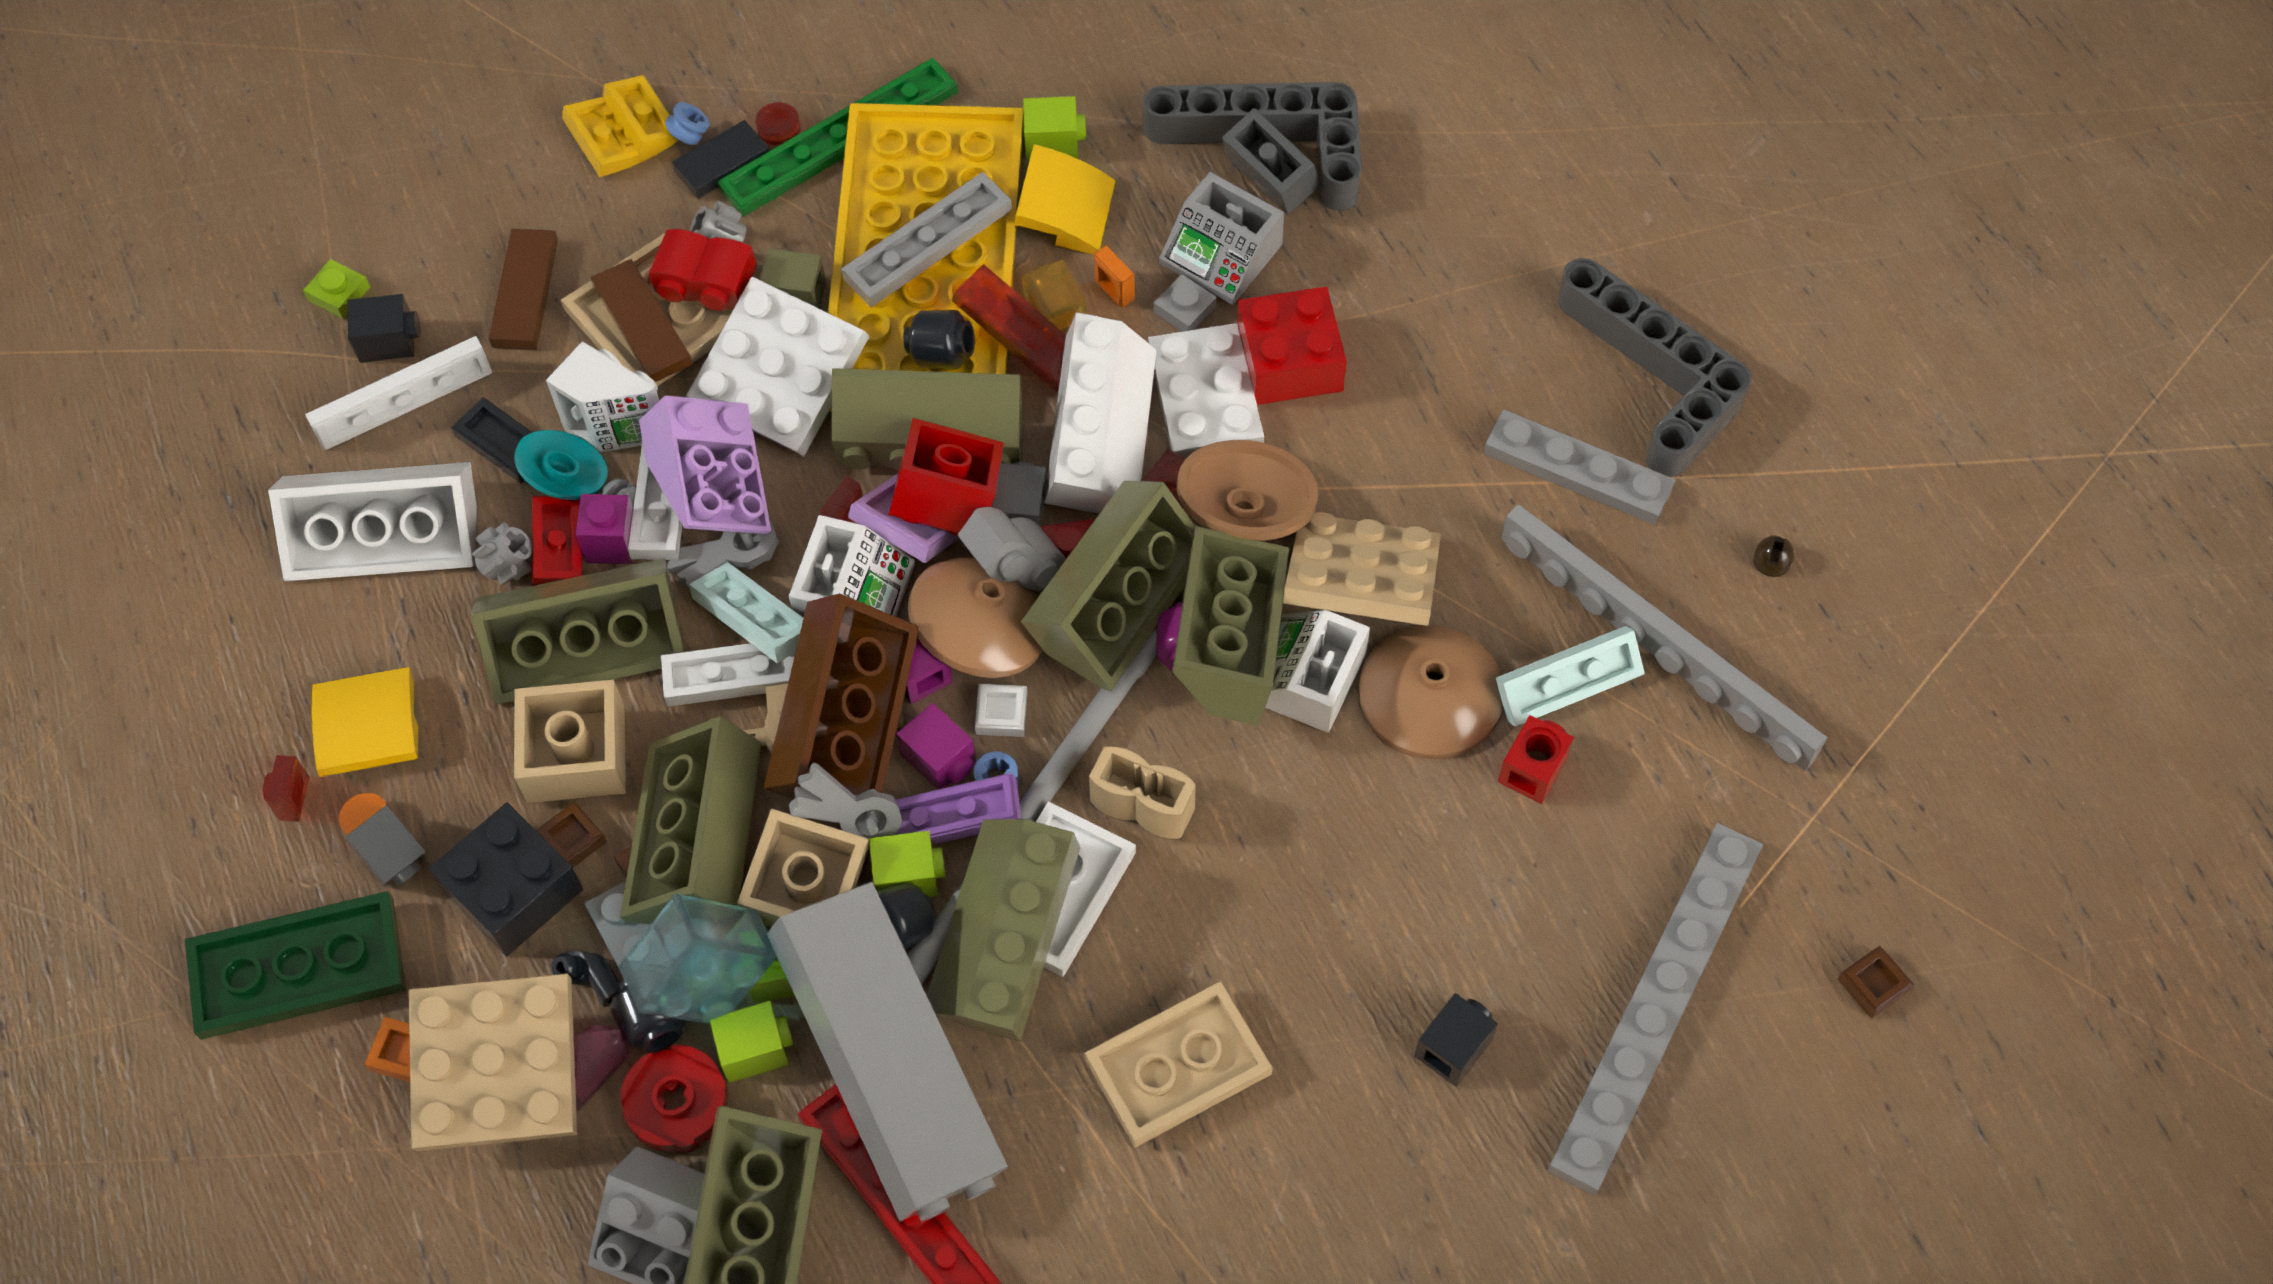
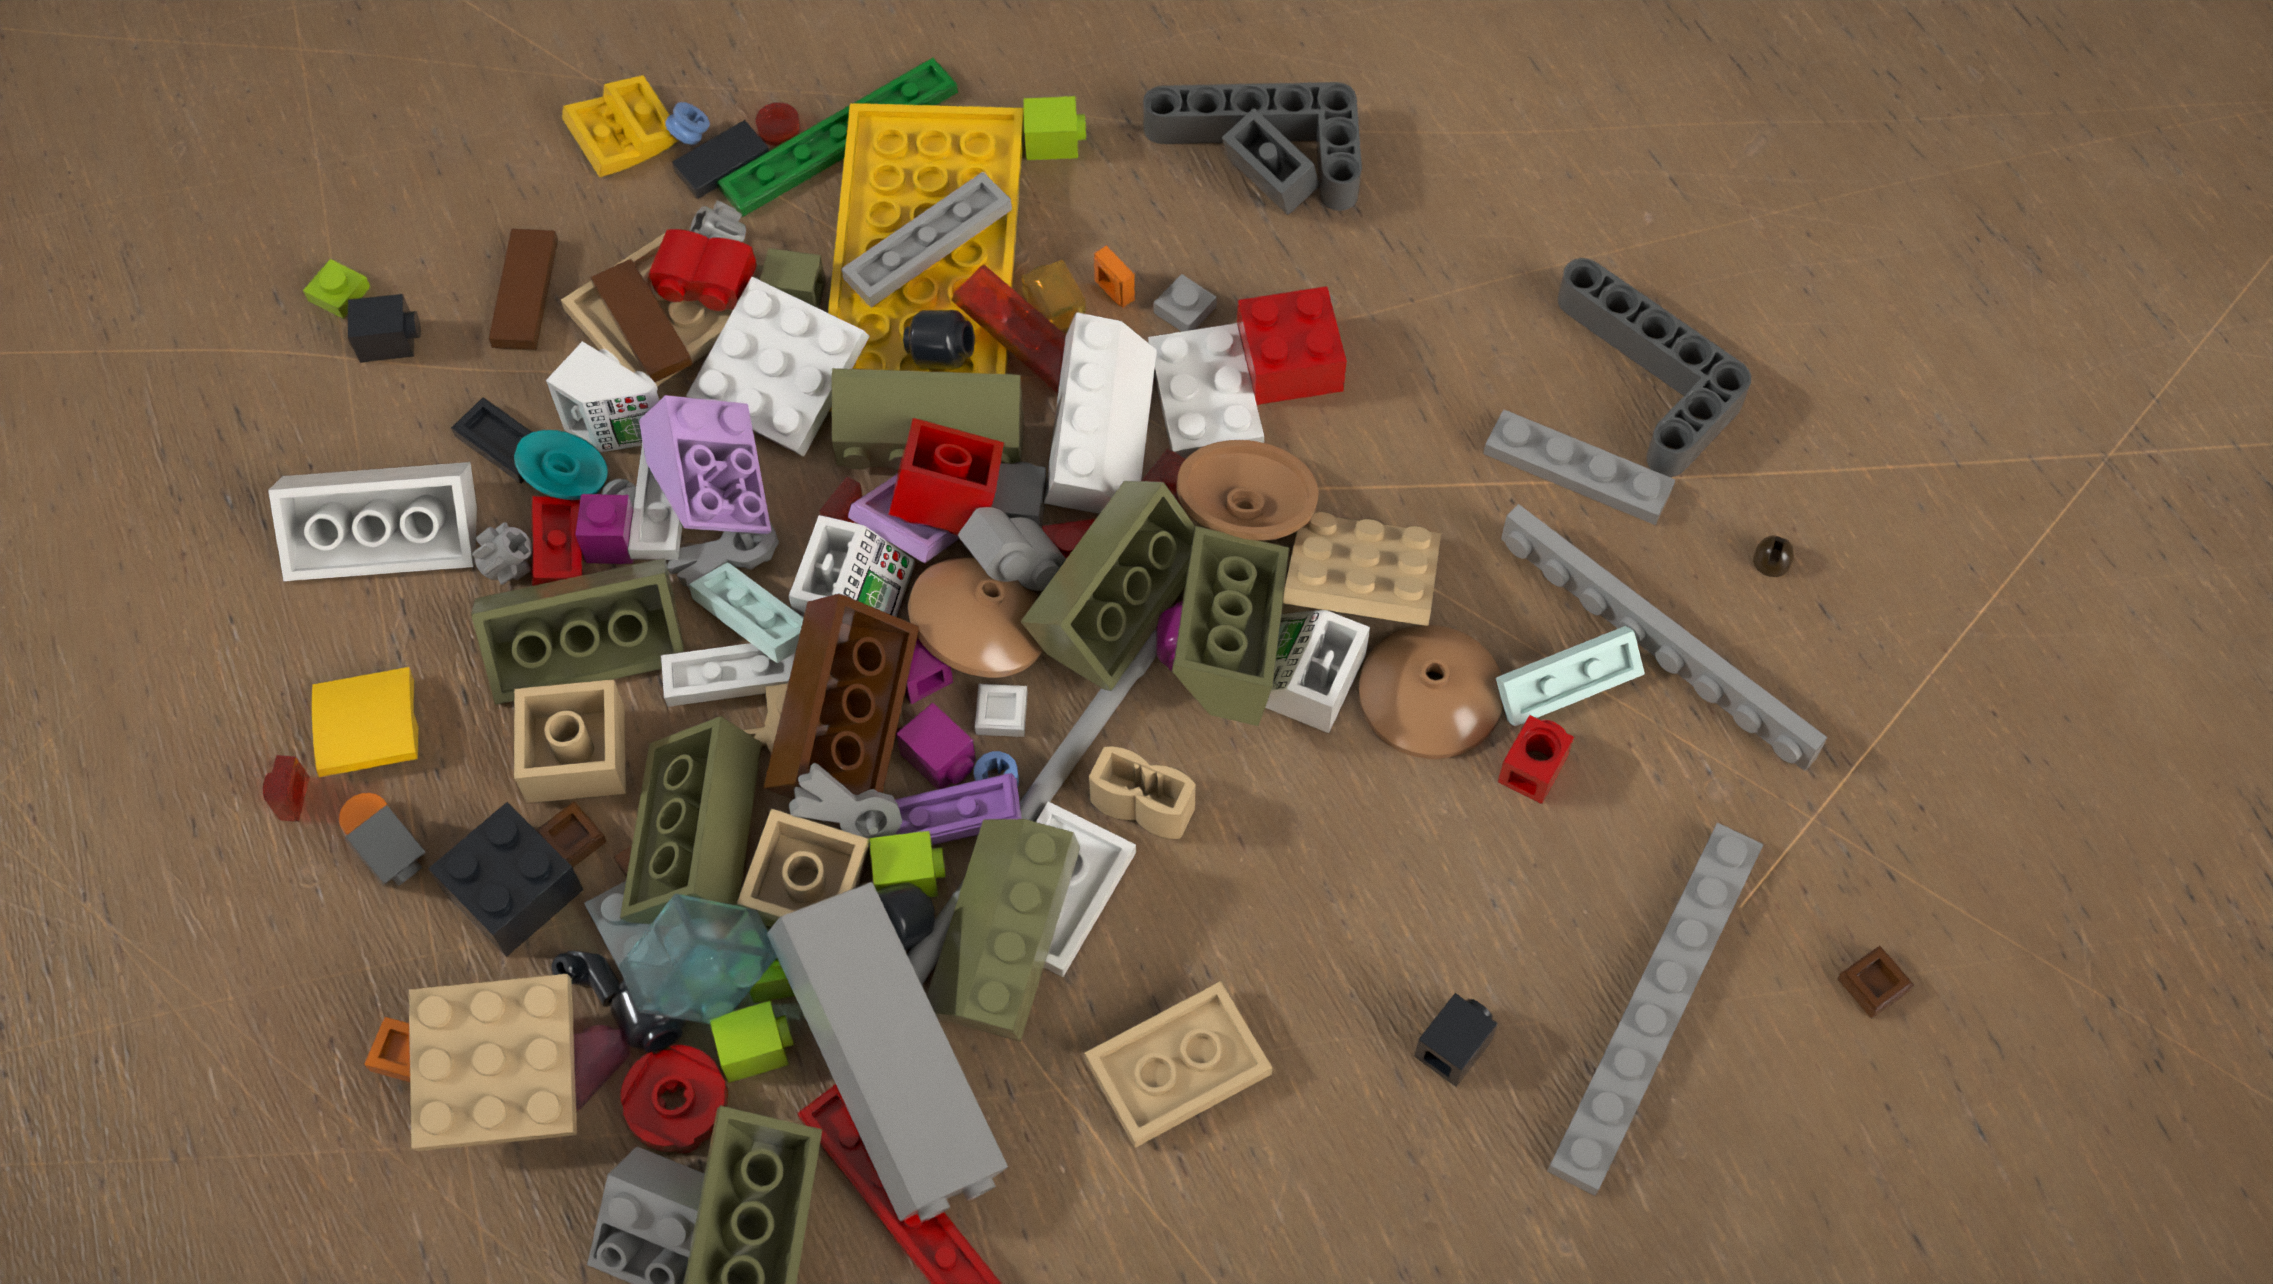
dark green plate [185,891,406,1040] -> none
white tile [305,336,493,450] -> none
yellow slope [1014,144,1116,255] -> none
light grey slope [1159,172,1285,305] -> none

